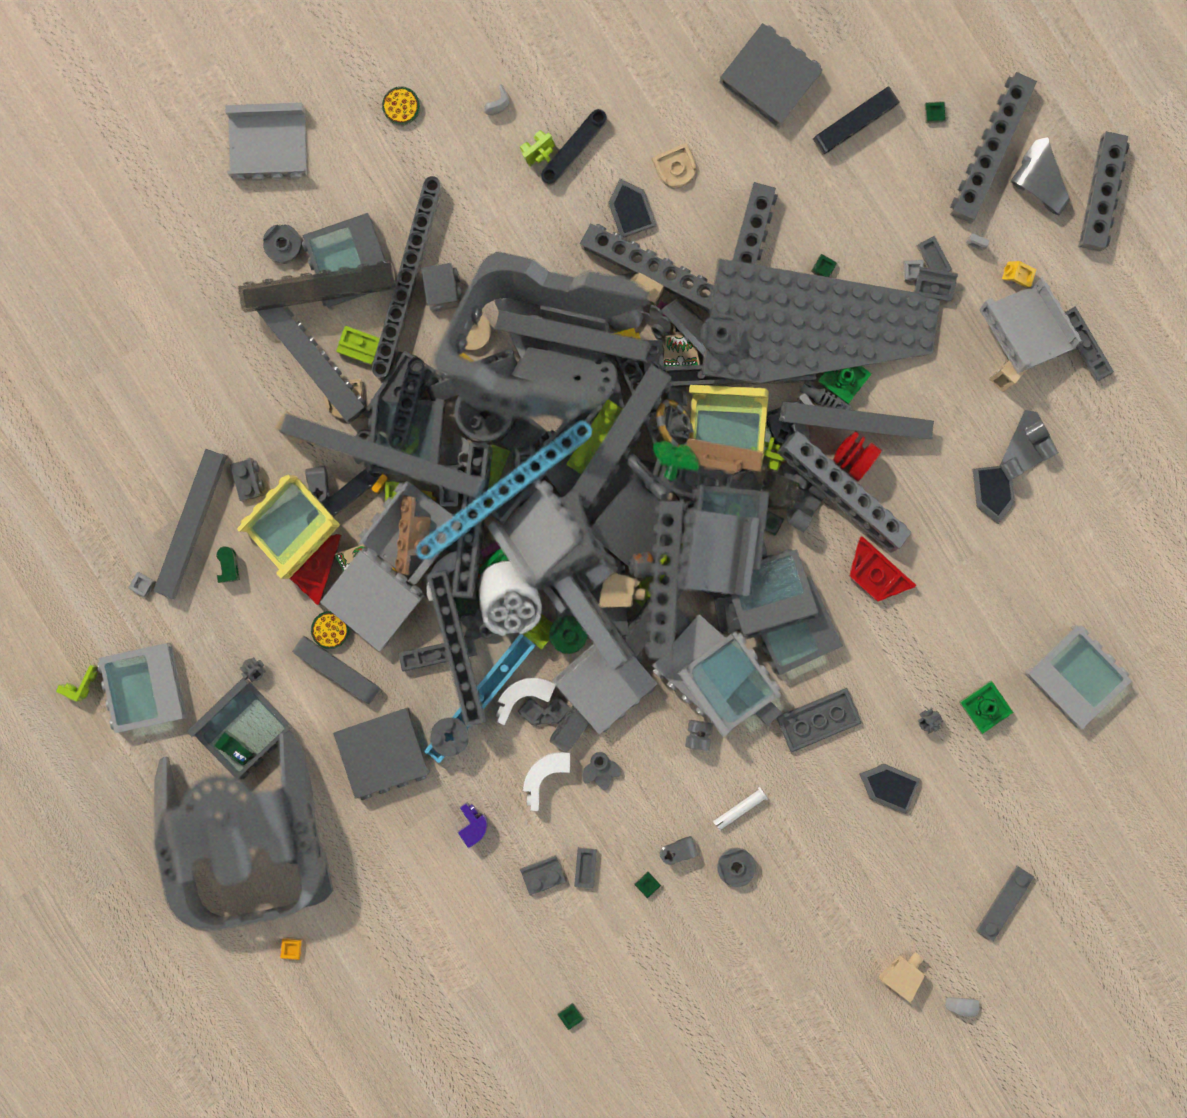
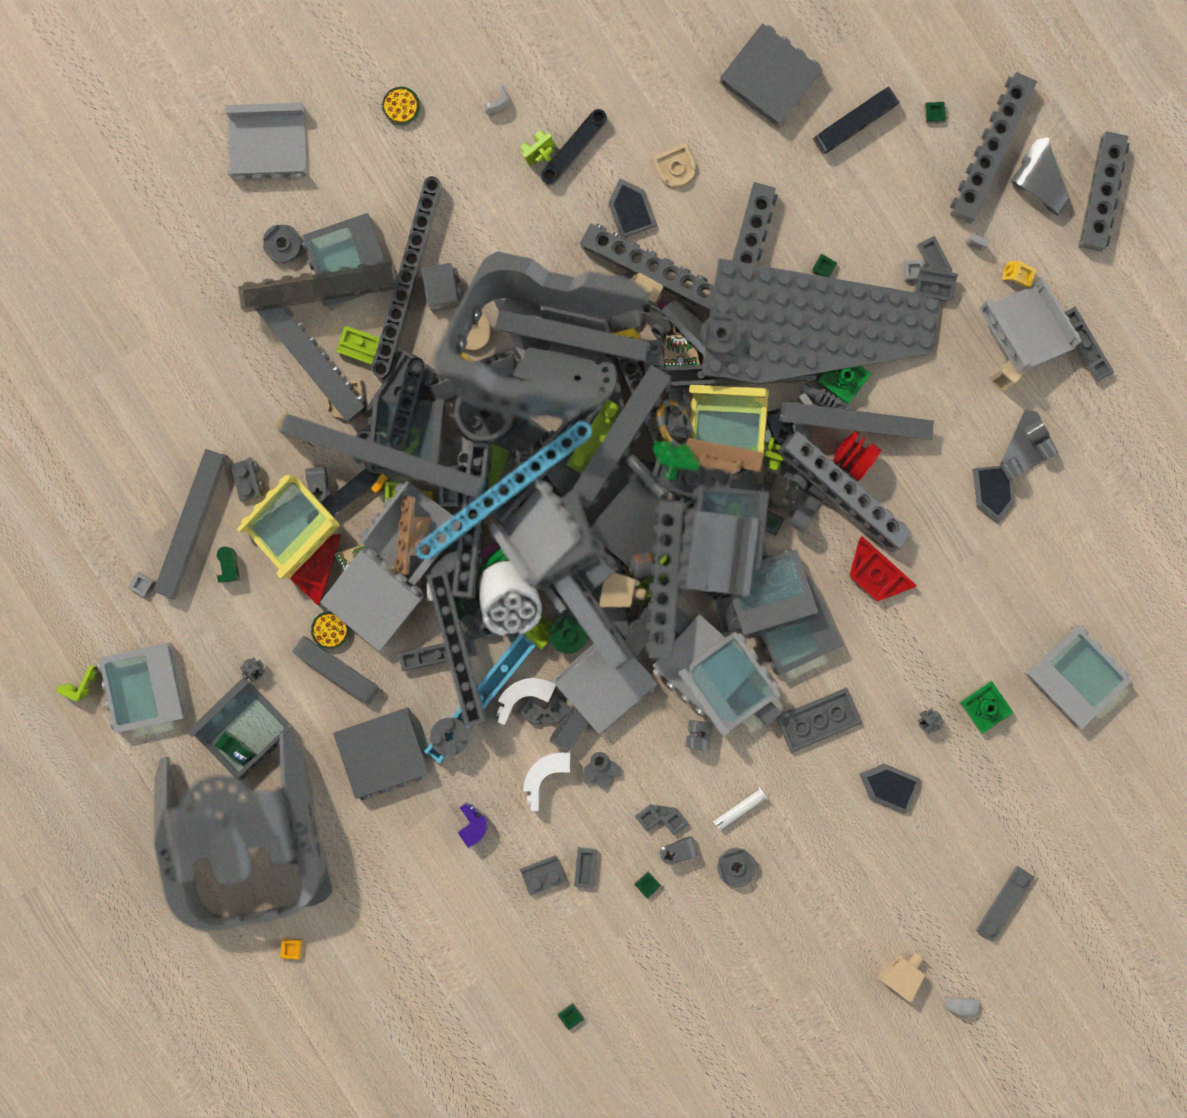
none -> dark grey tile [635,804,689,836]

